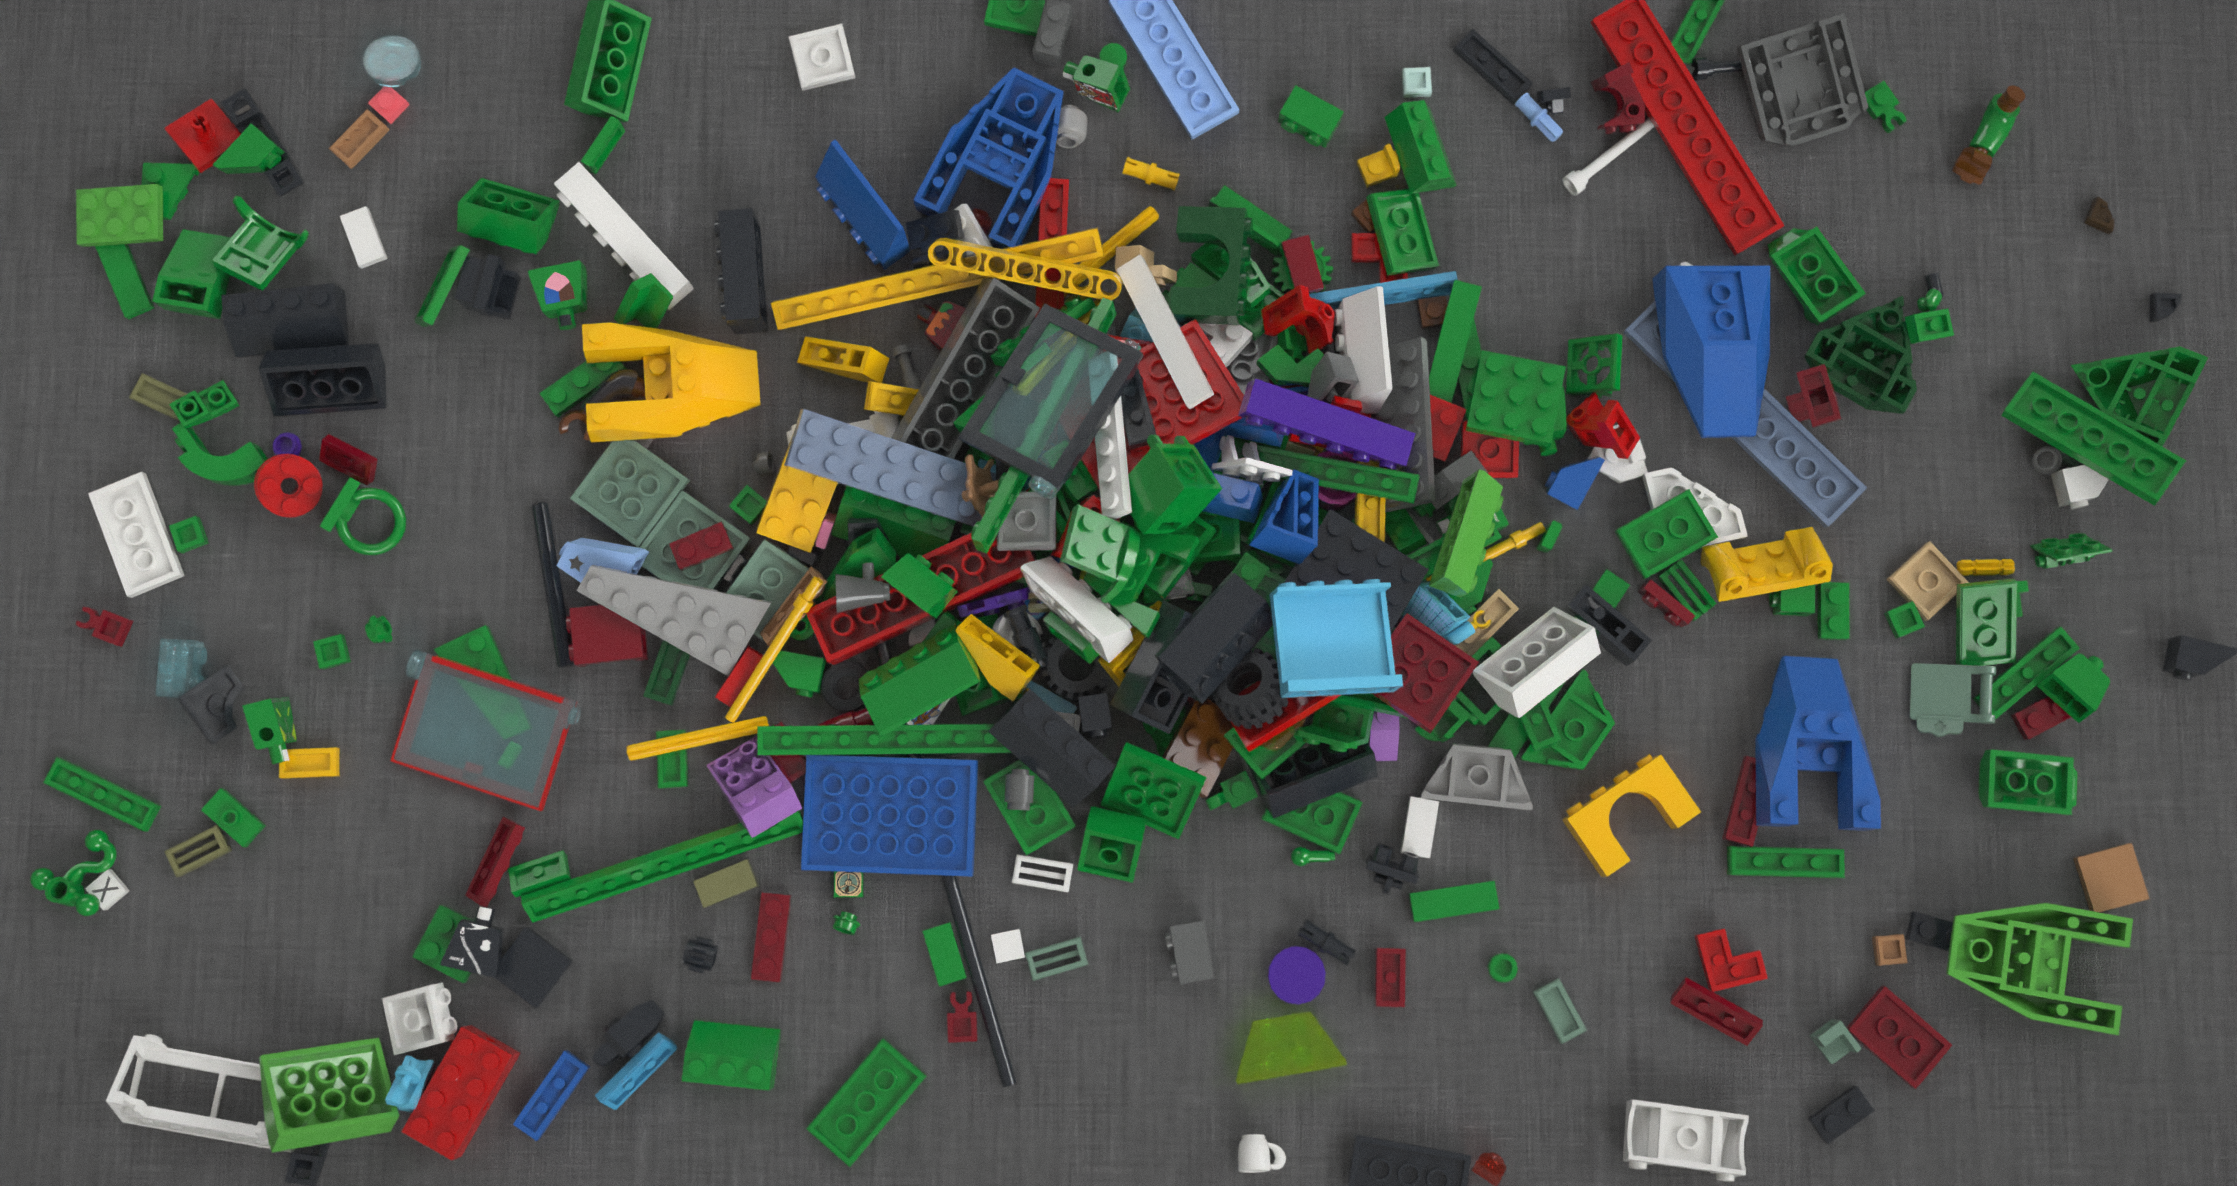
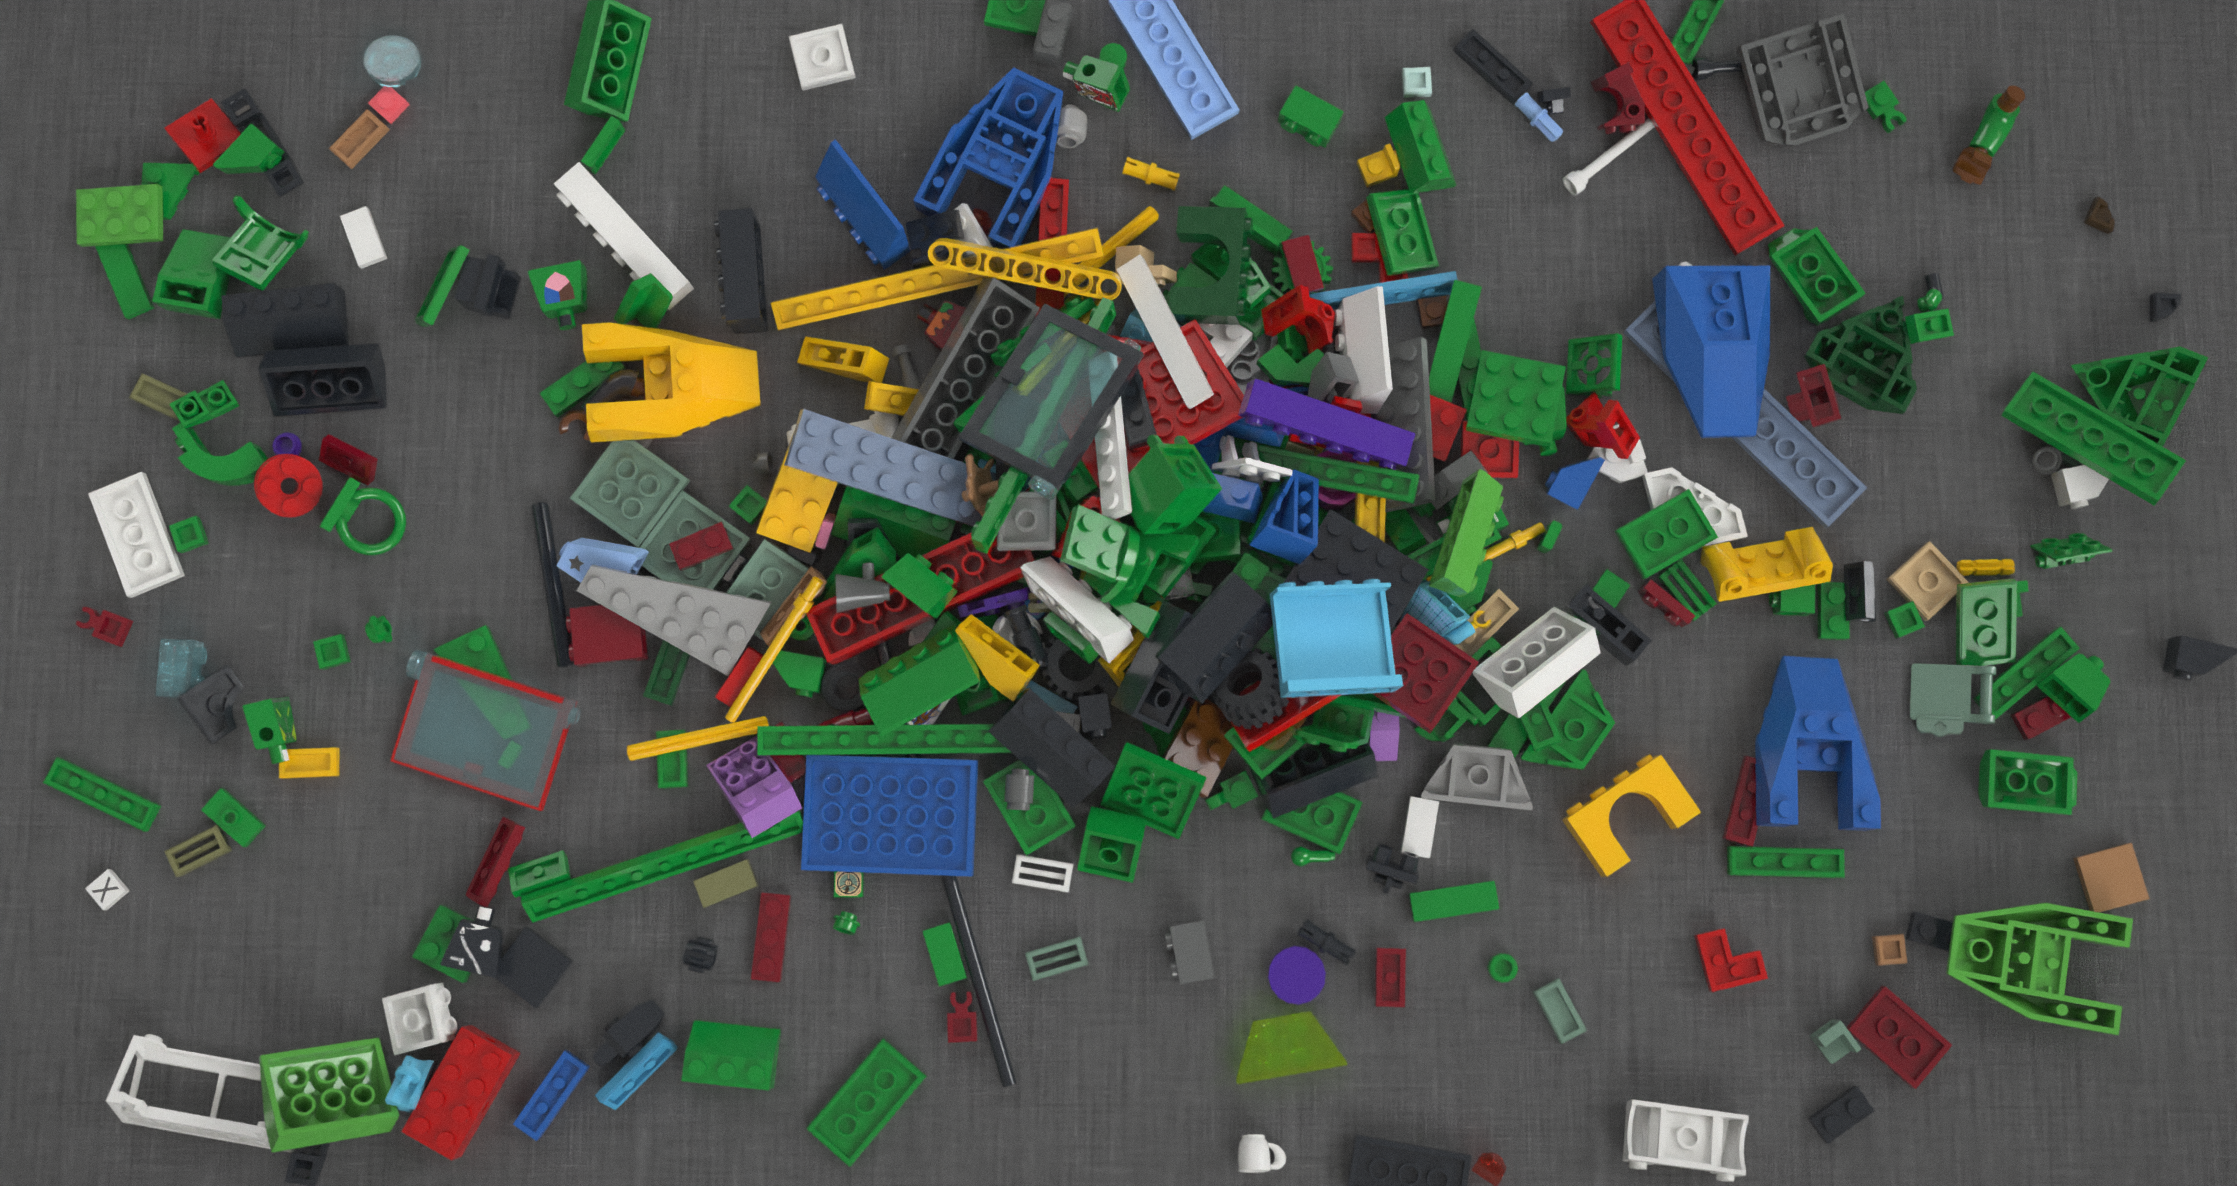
green piece [30,830,117,916] -> none
green slope [457,178,560,254] -> none
white tile [991,929,1025,963] -> none
dark red plate [1670,977,1763,1046] -> none
none -> black panel [1844,561,1876,622]

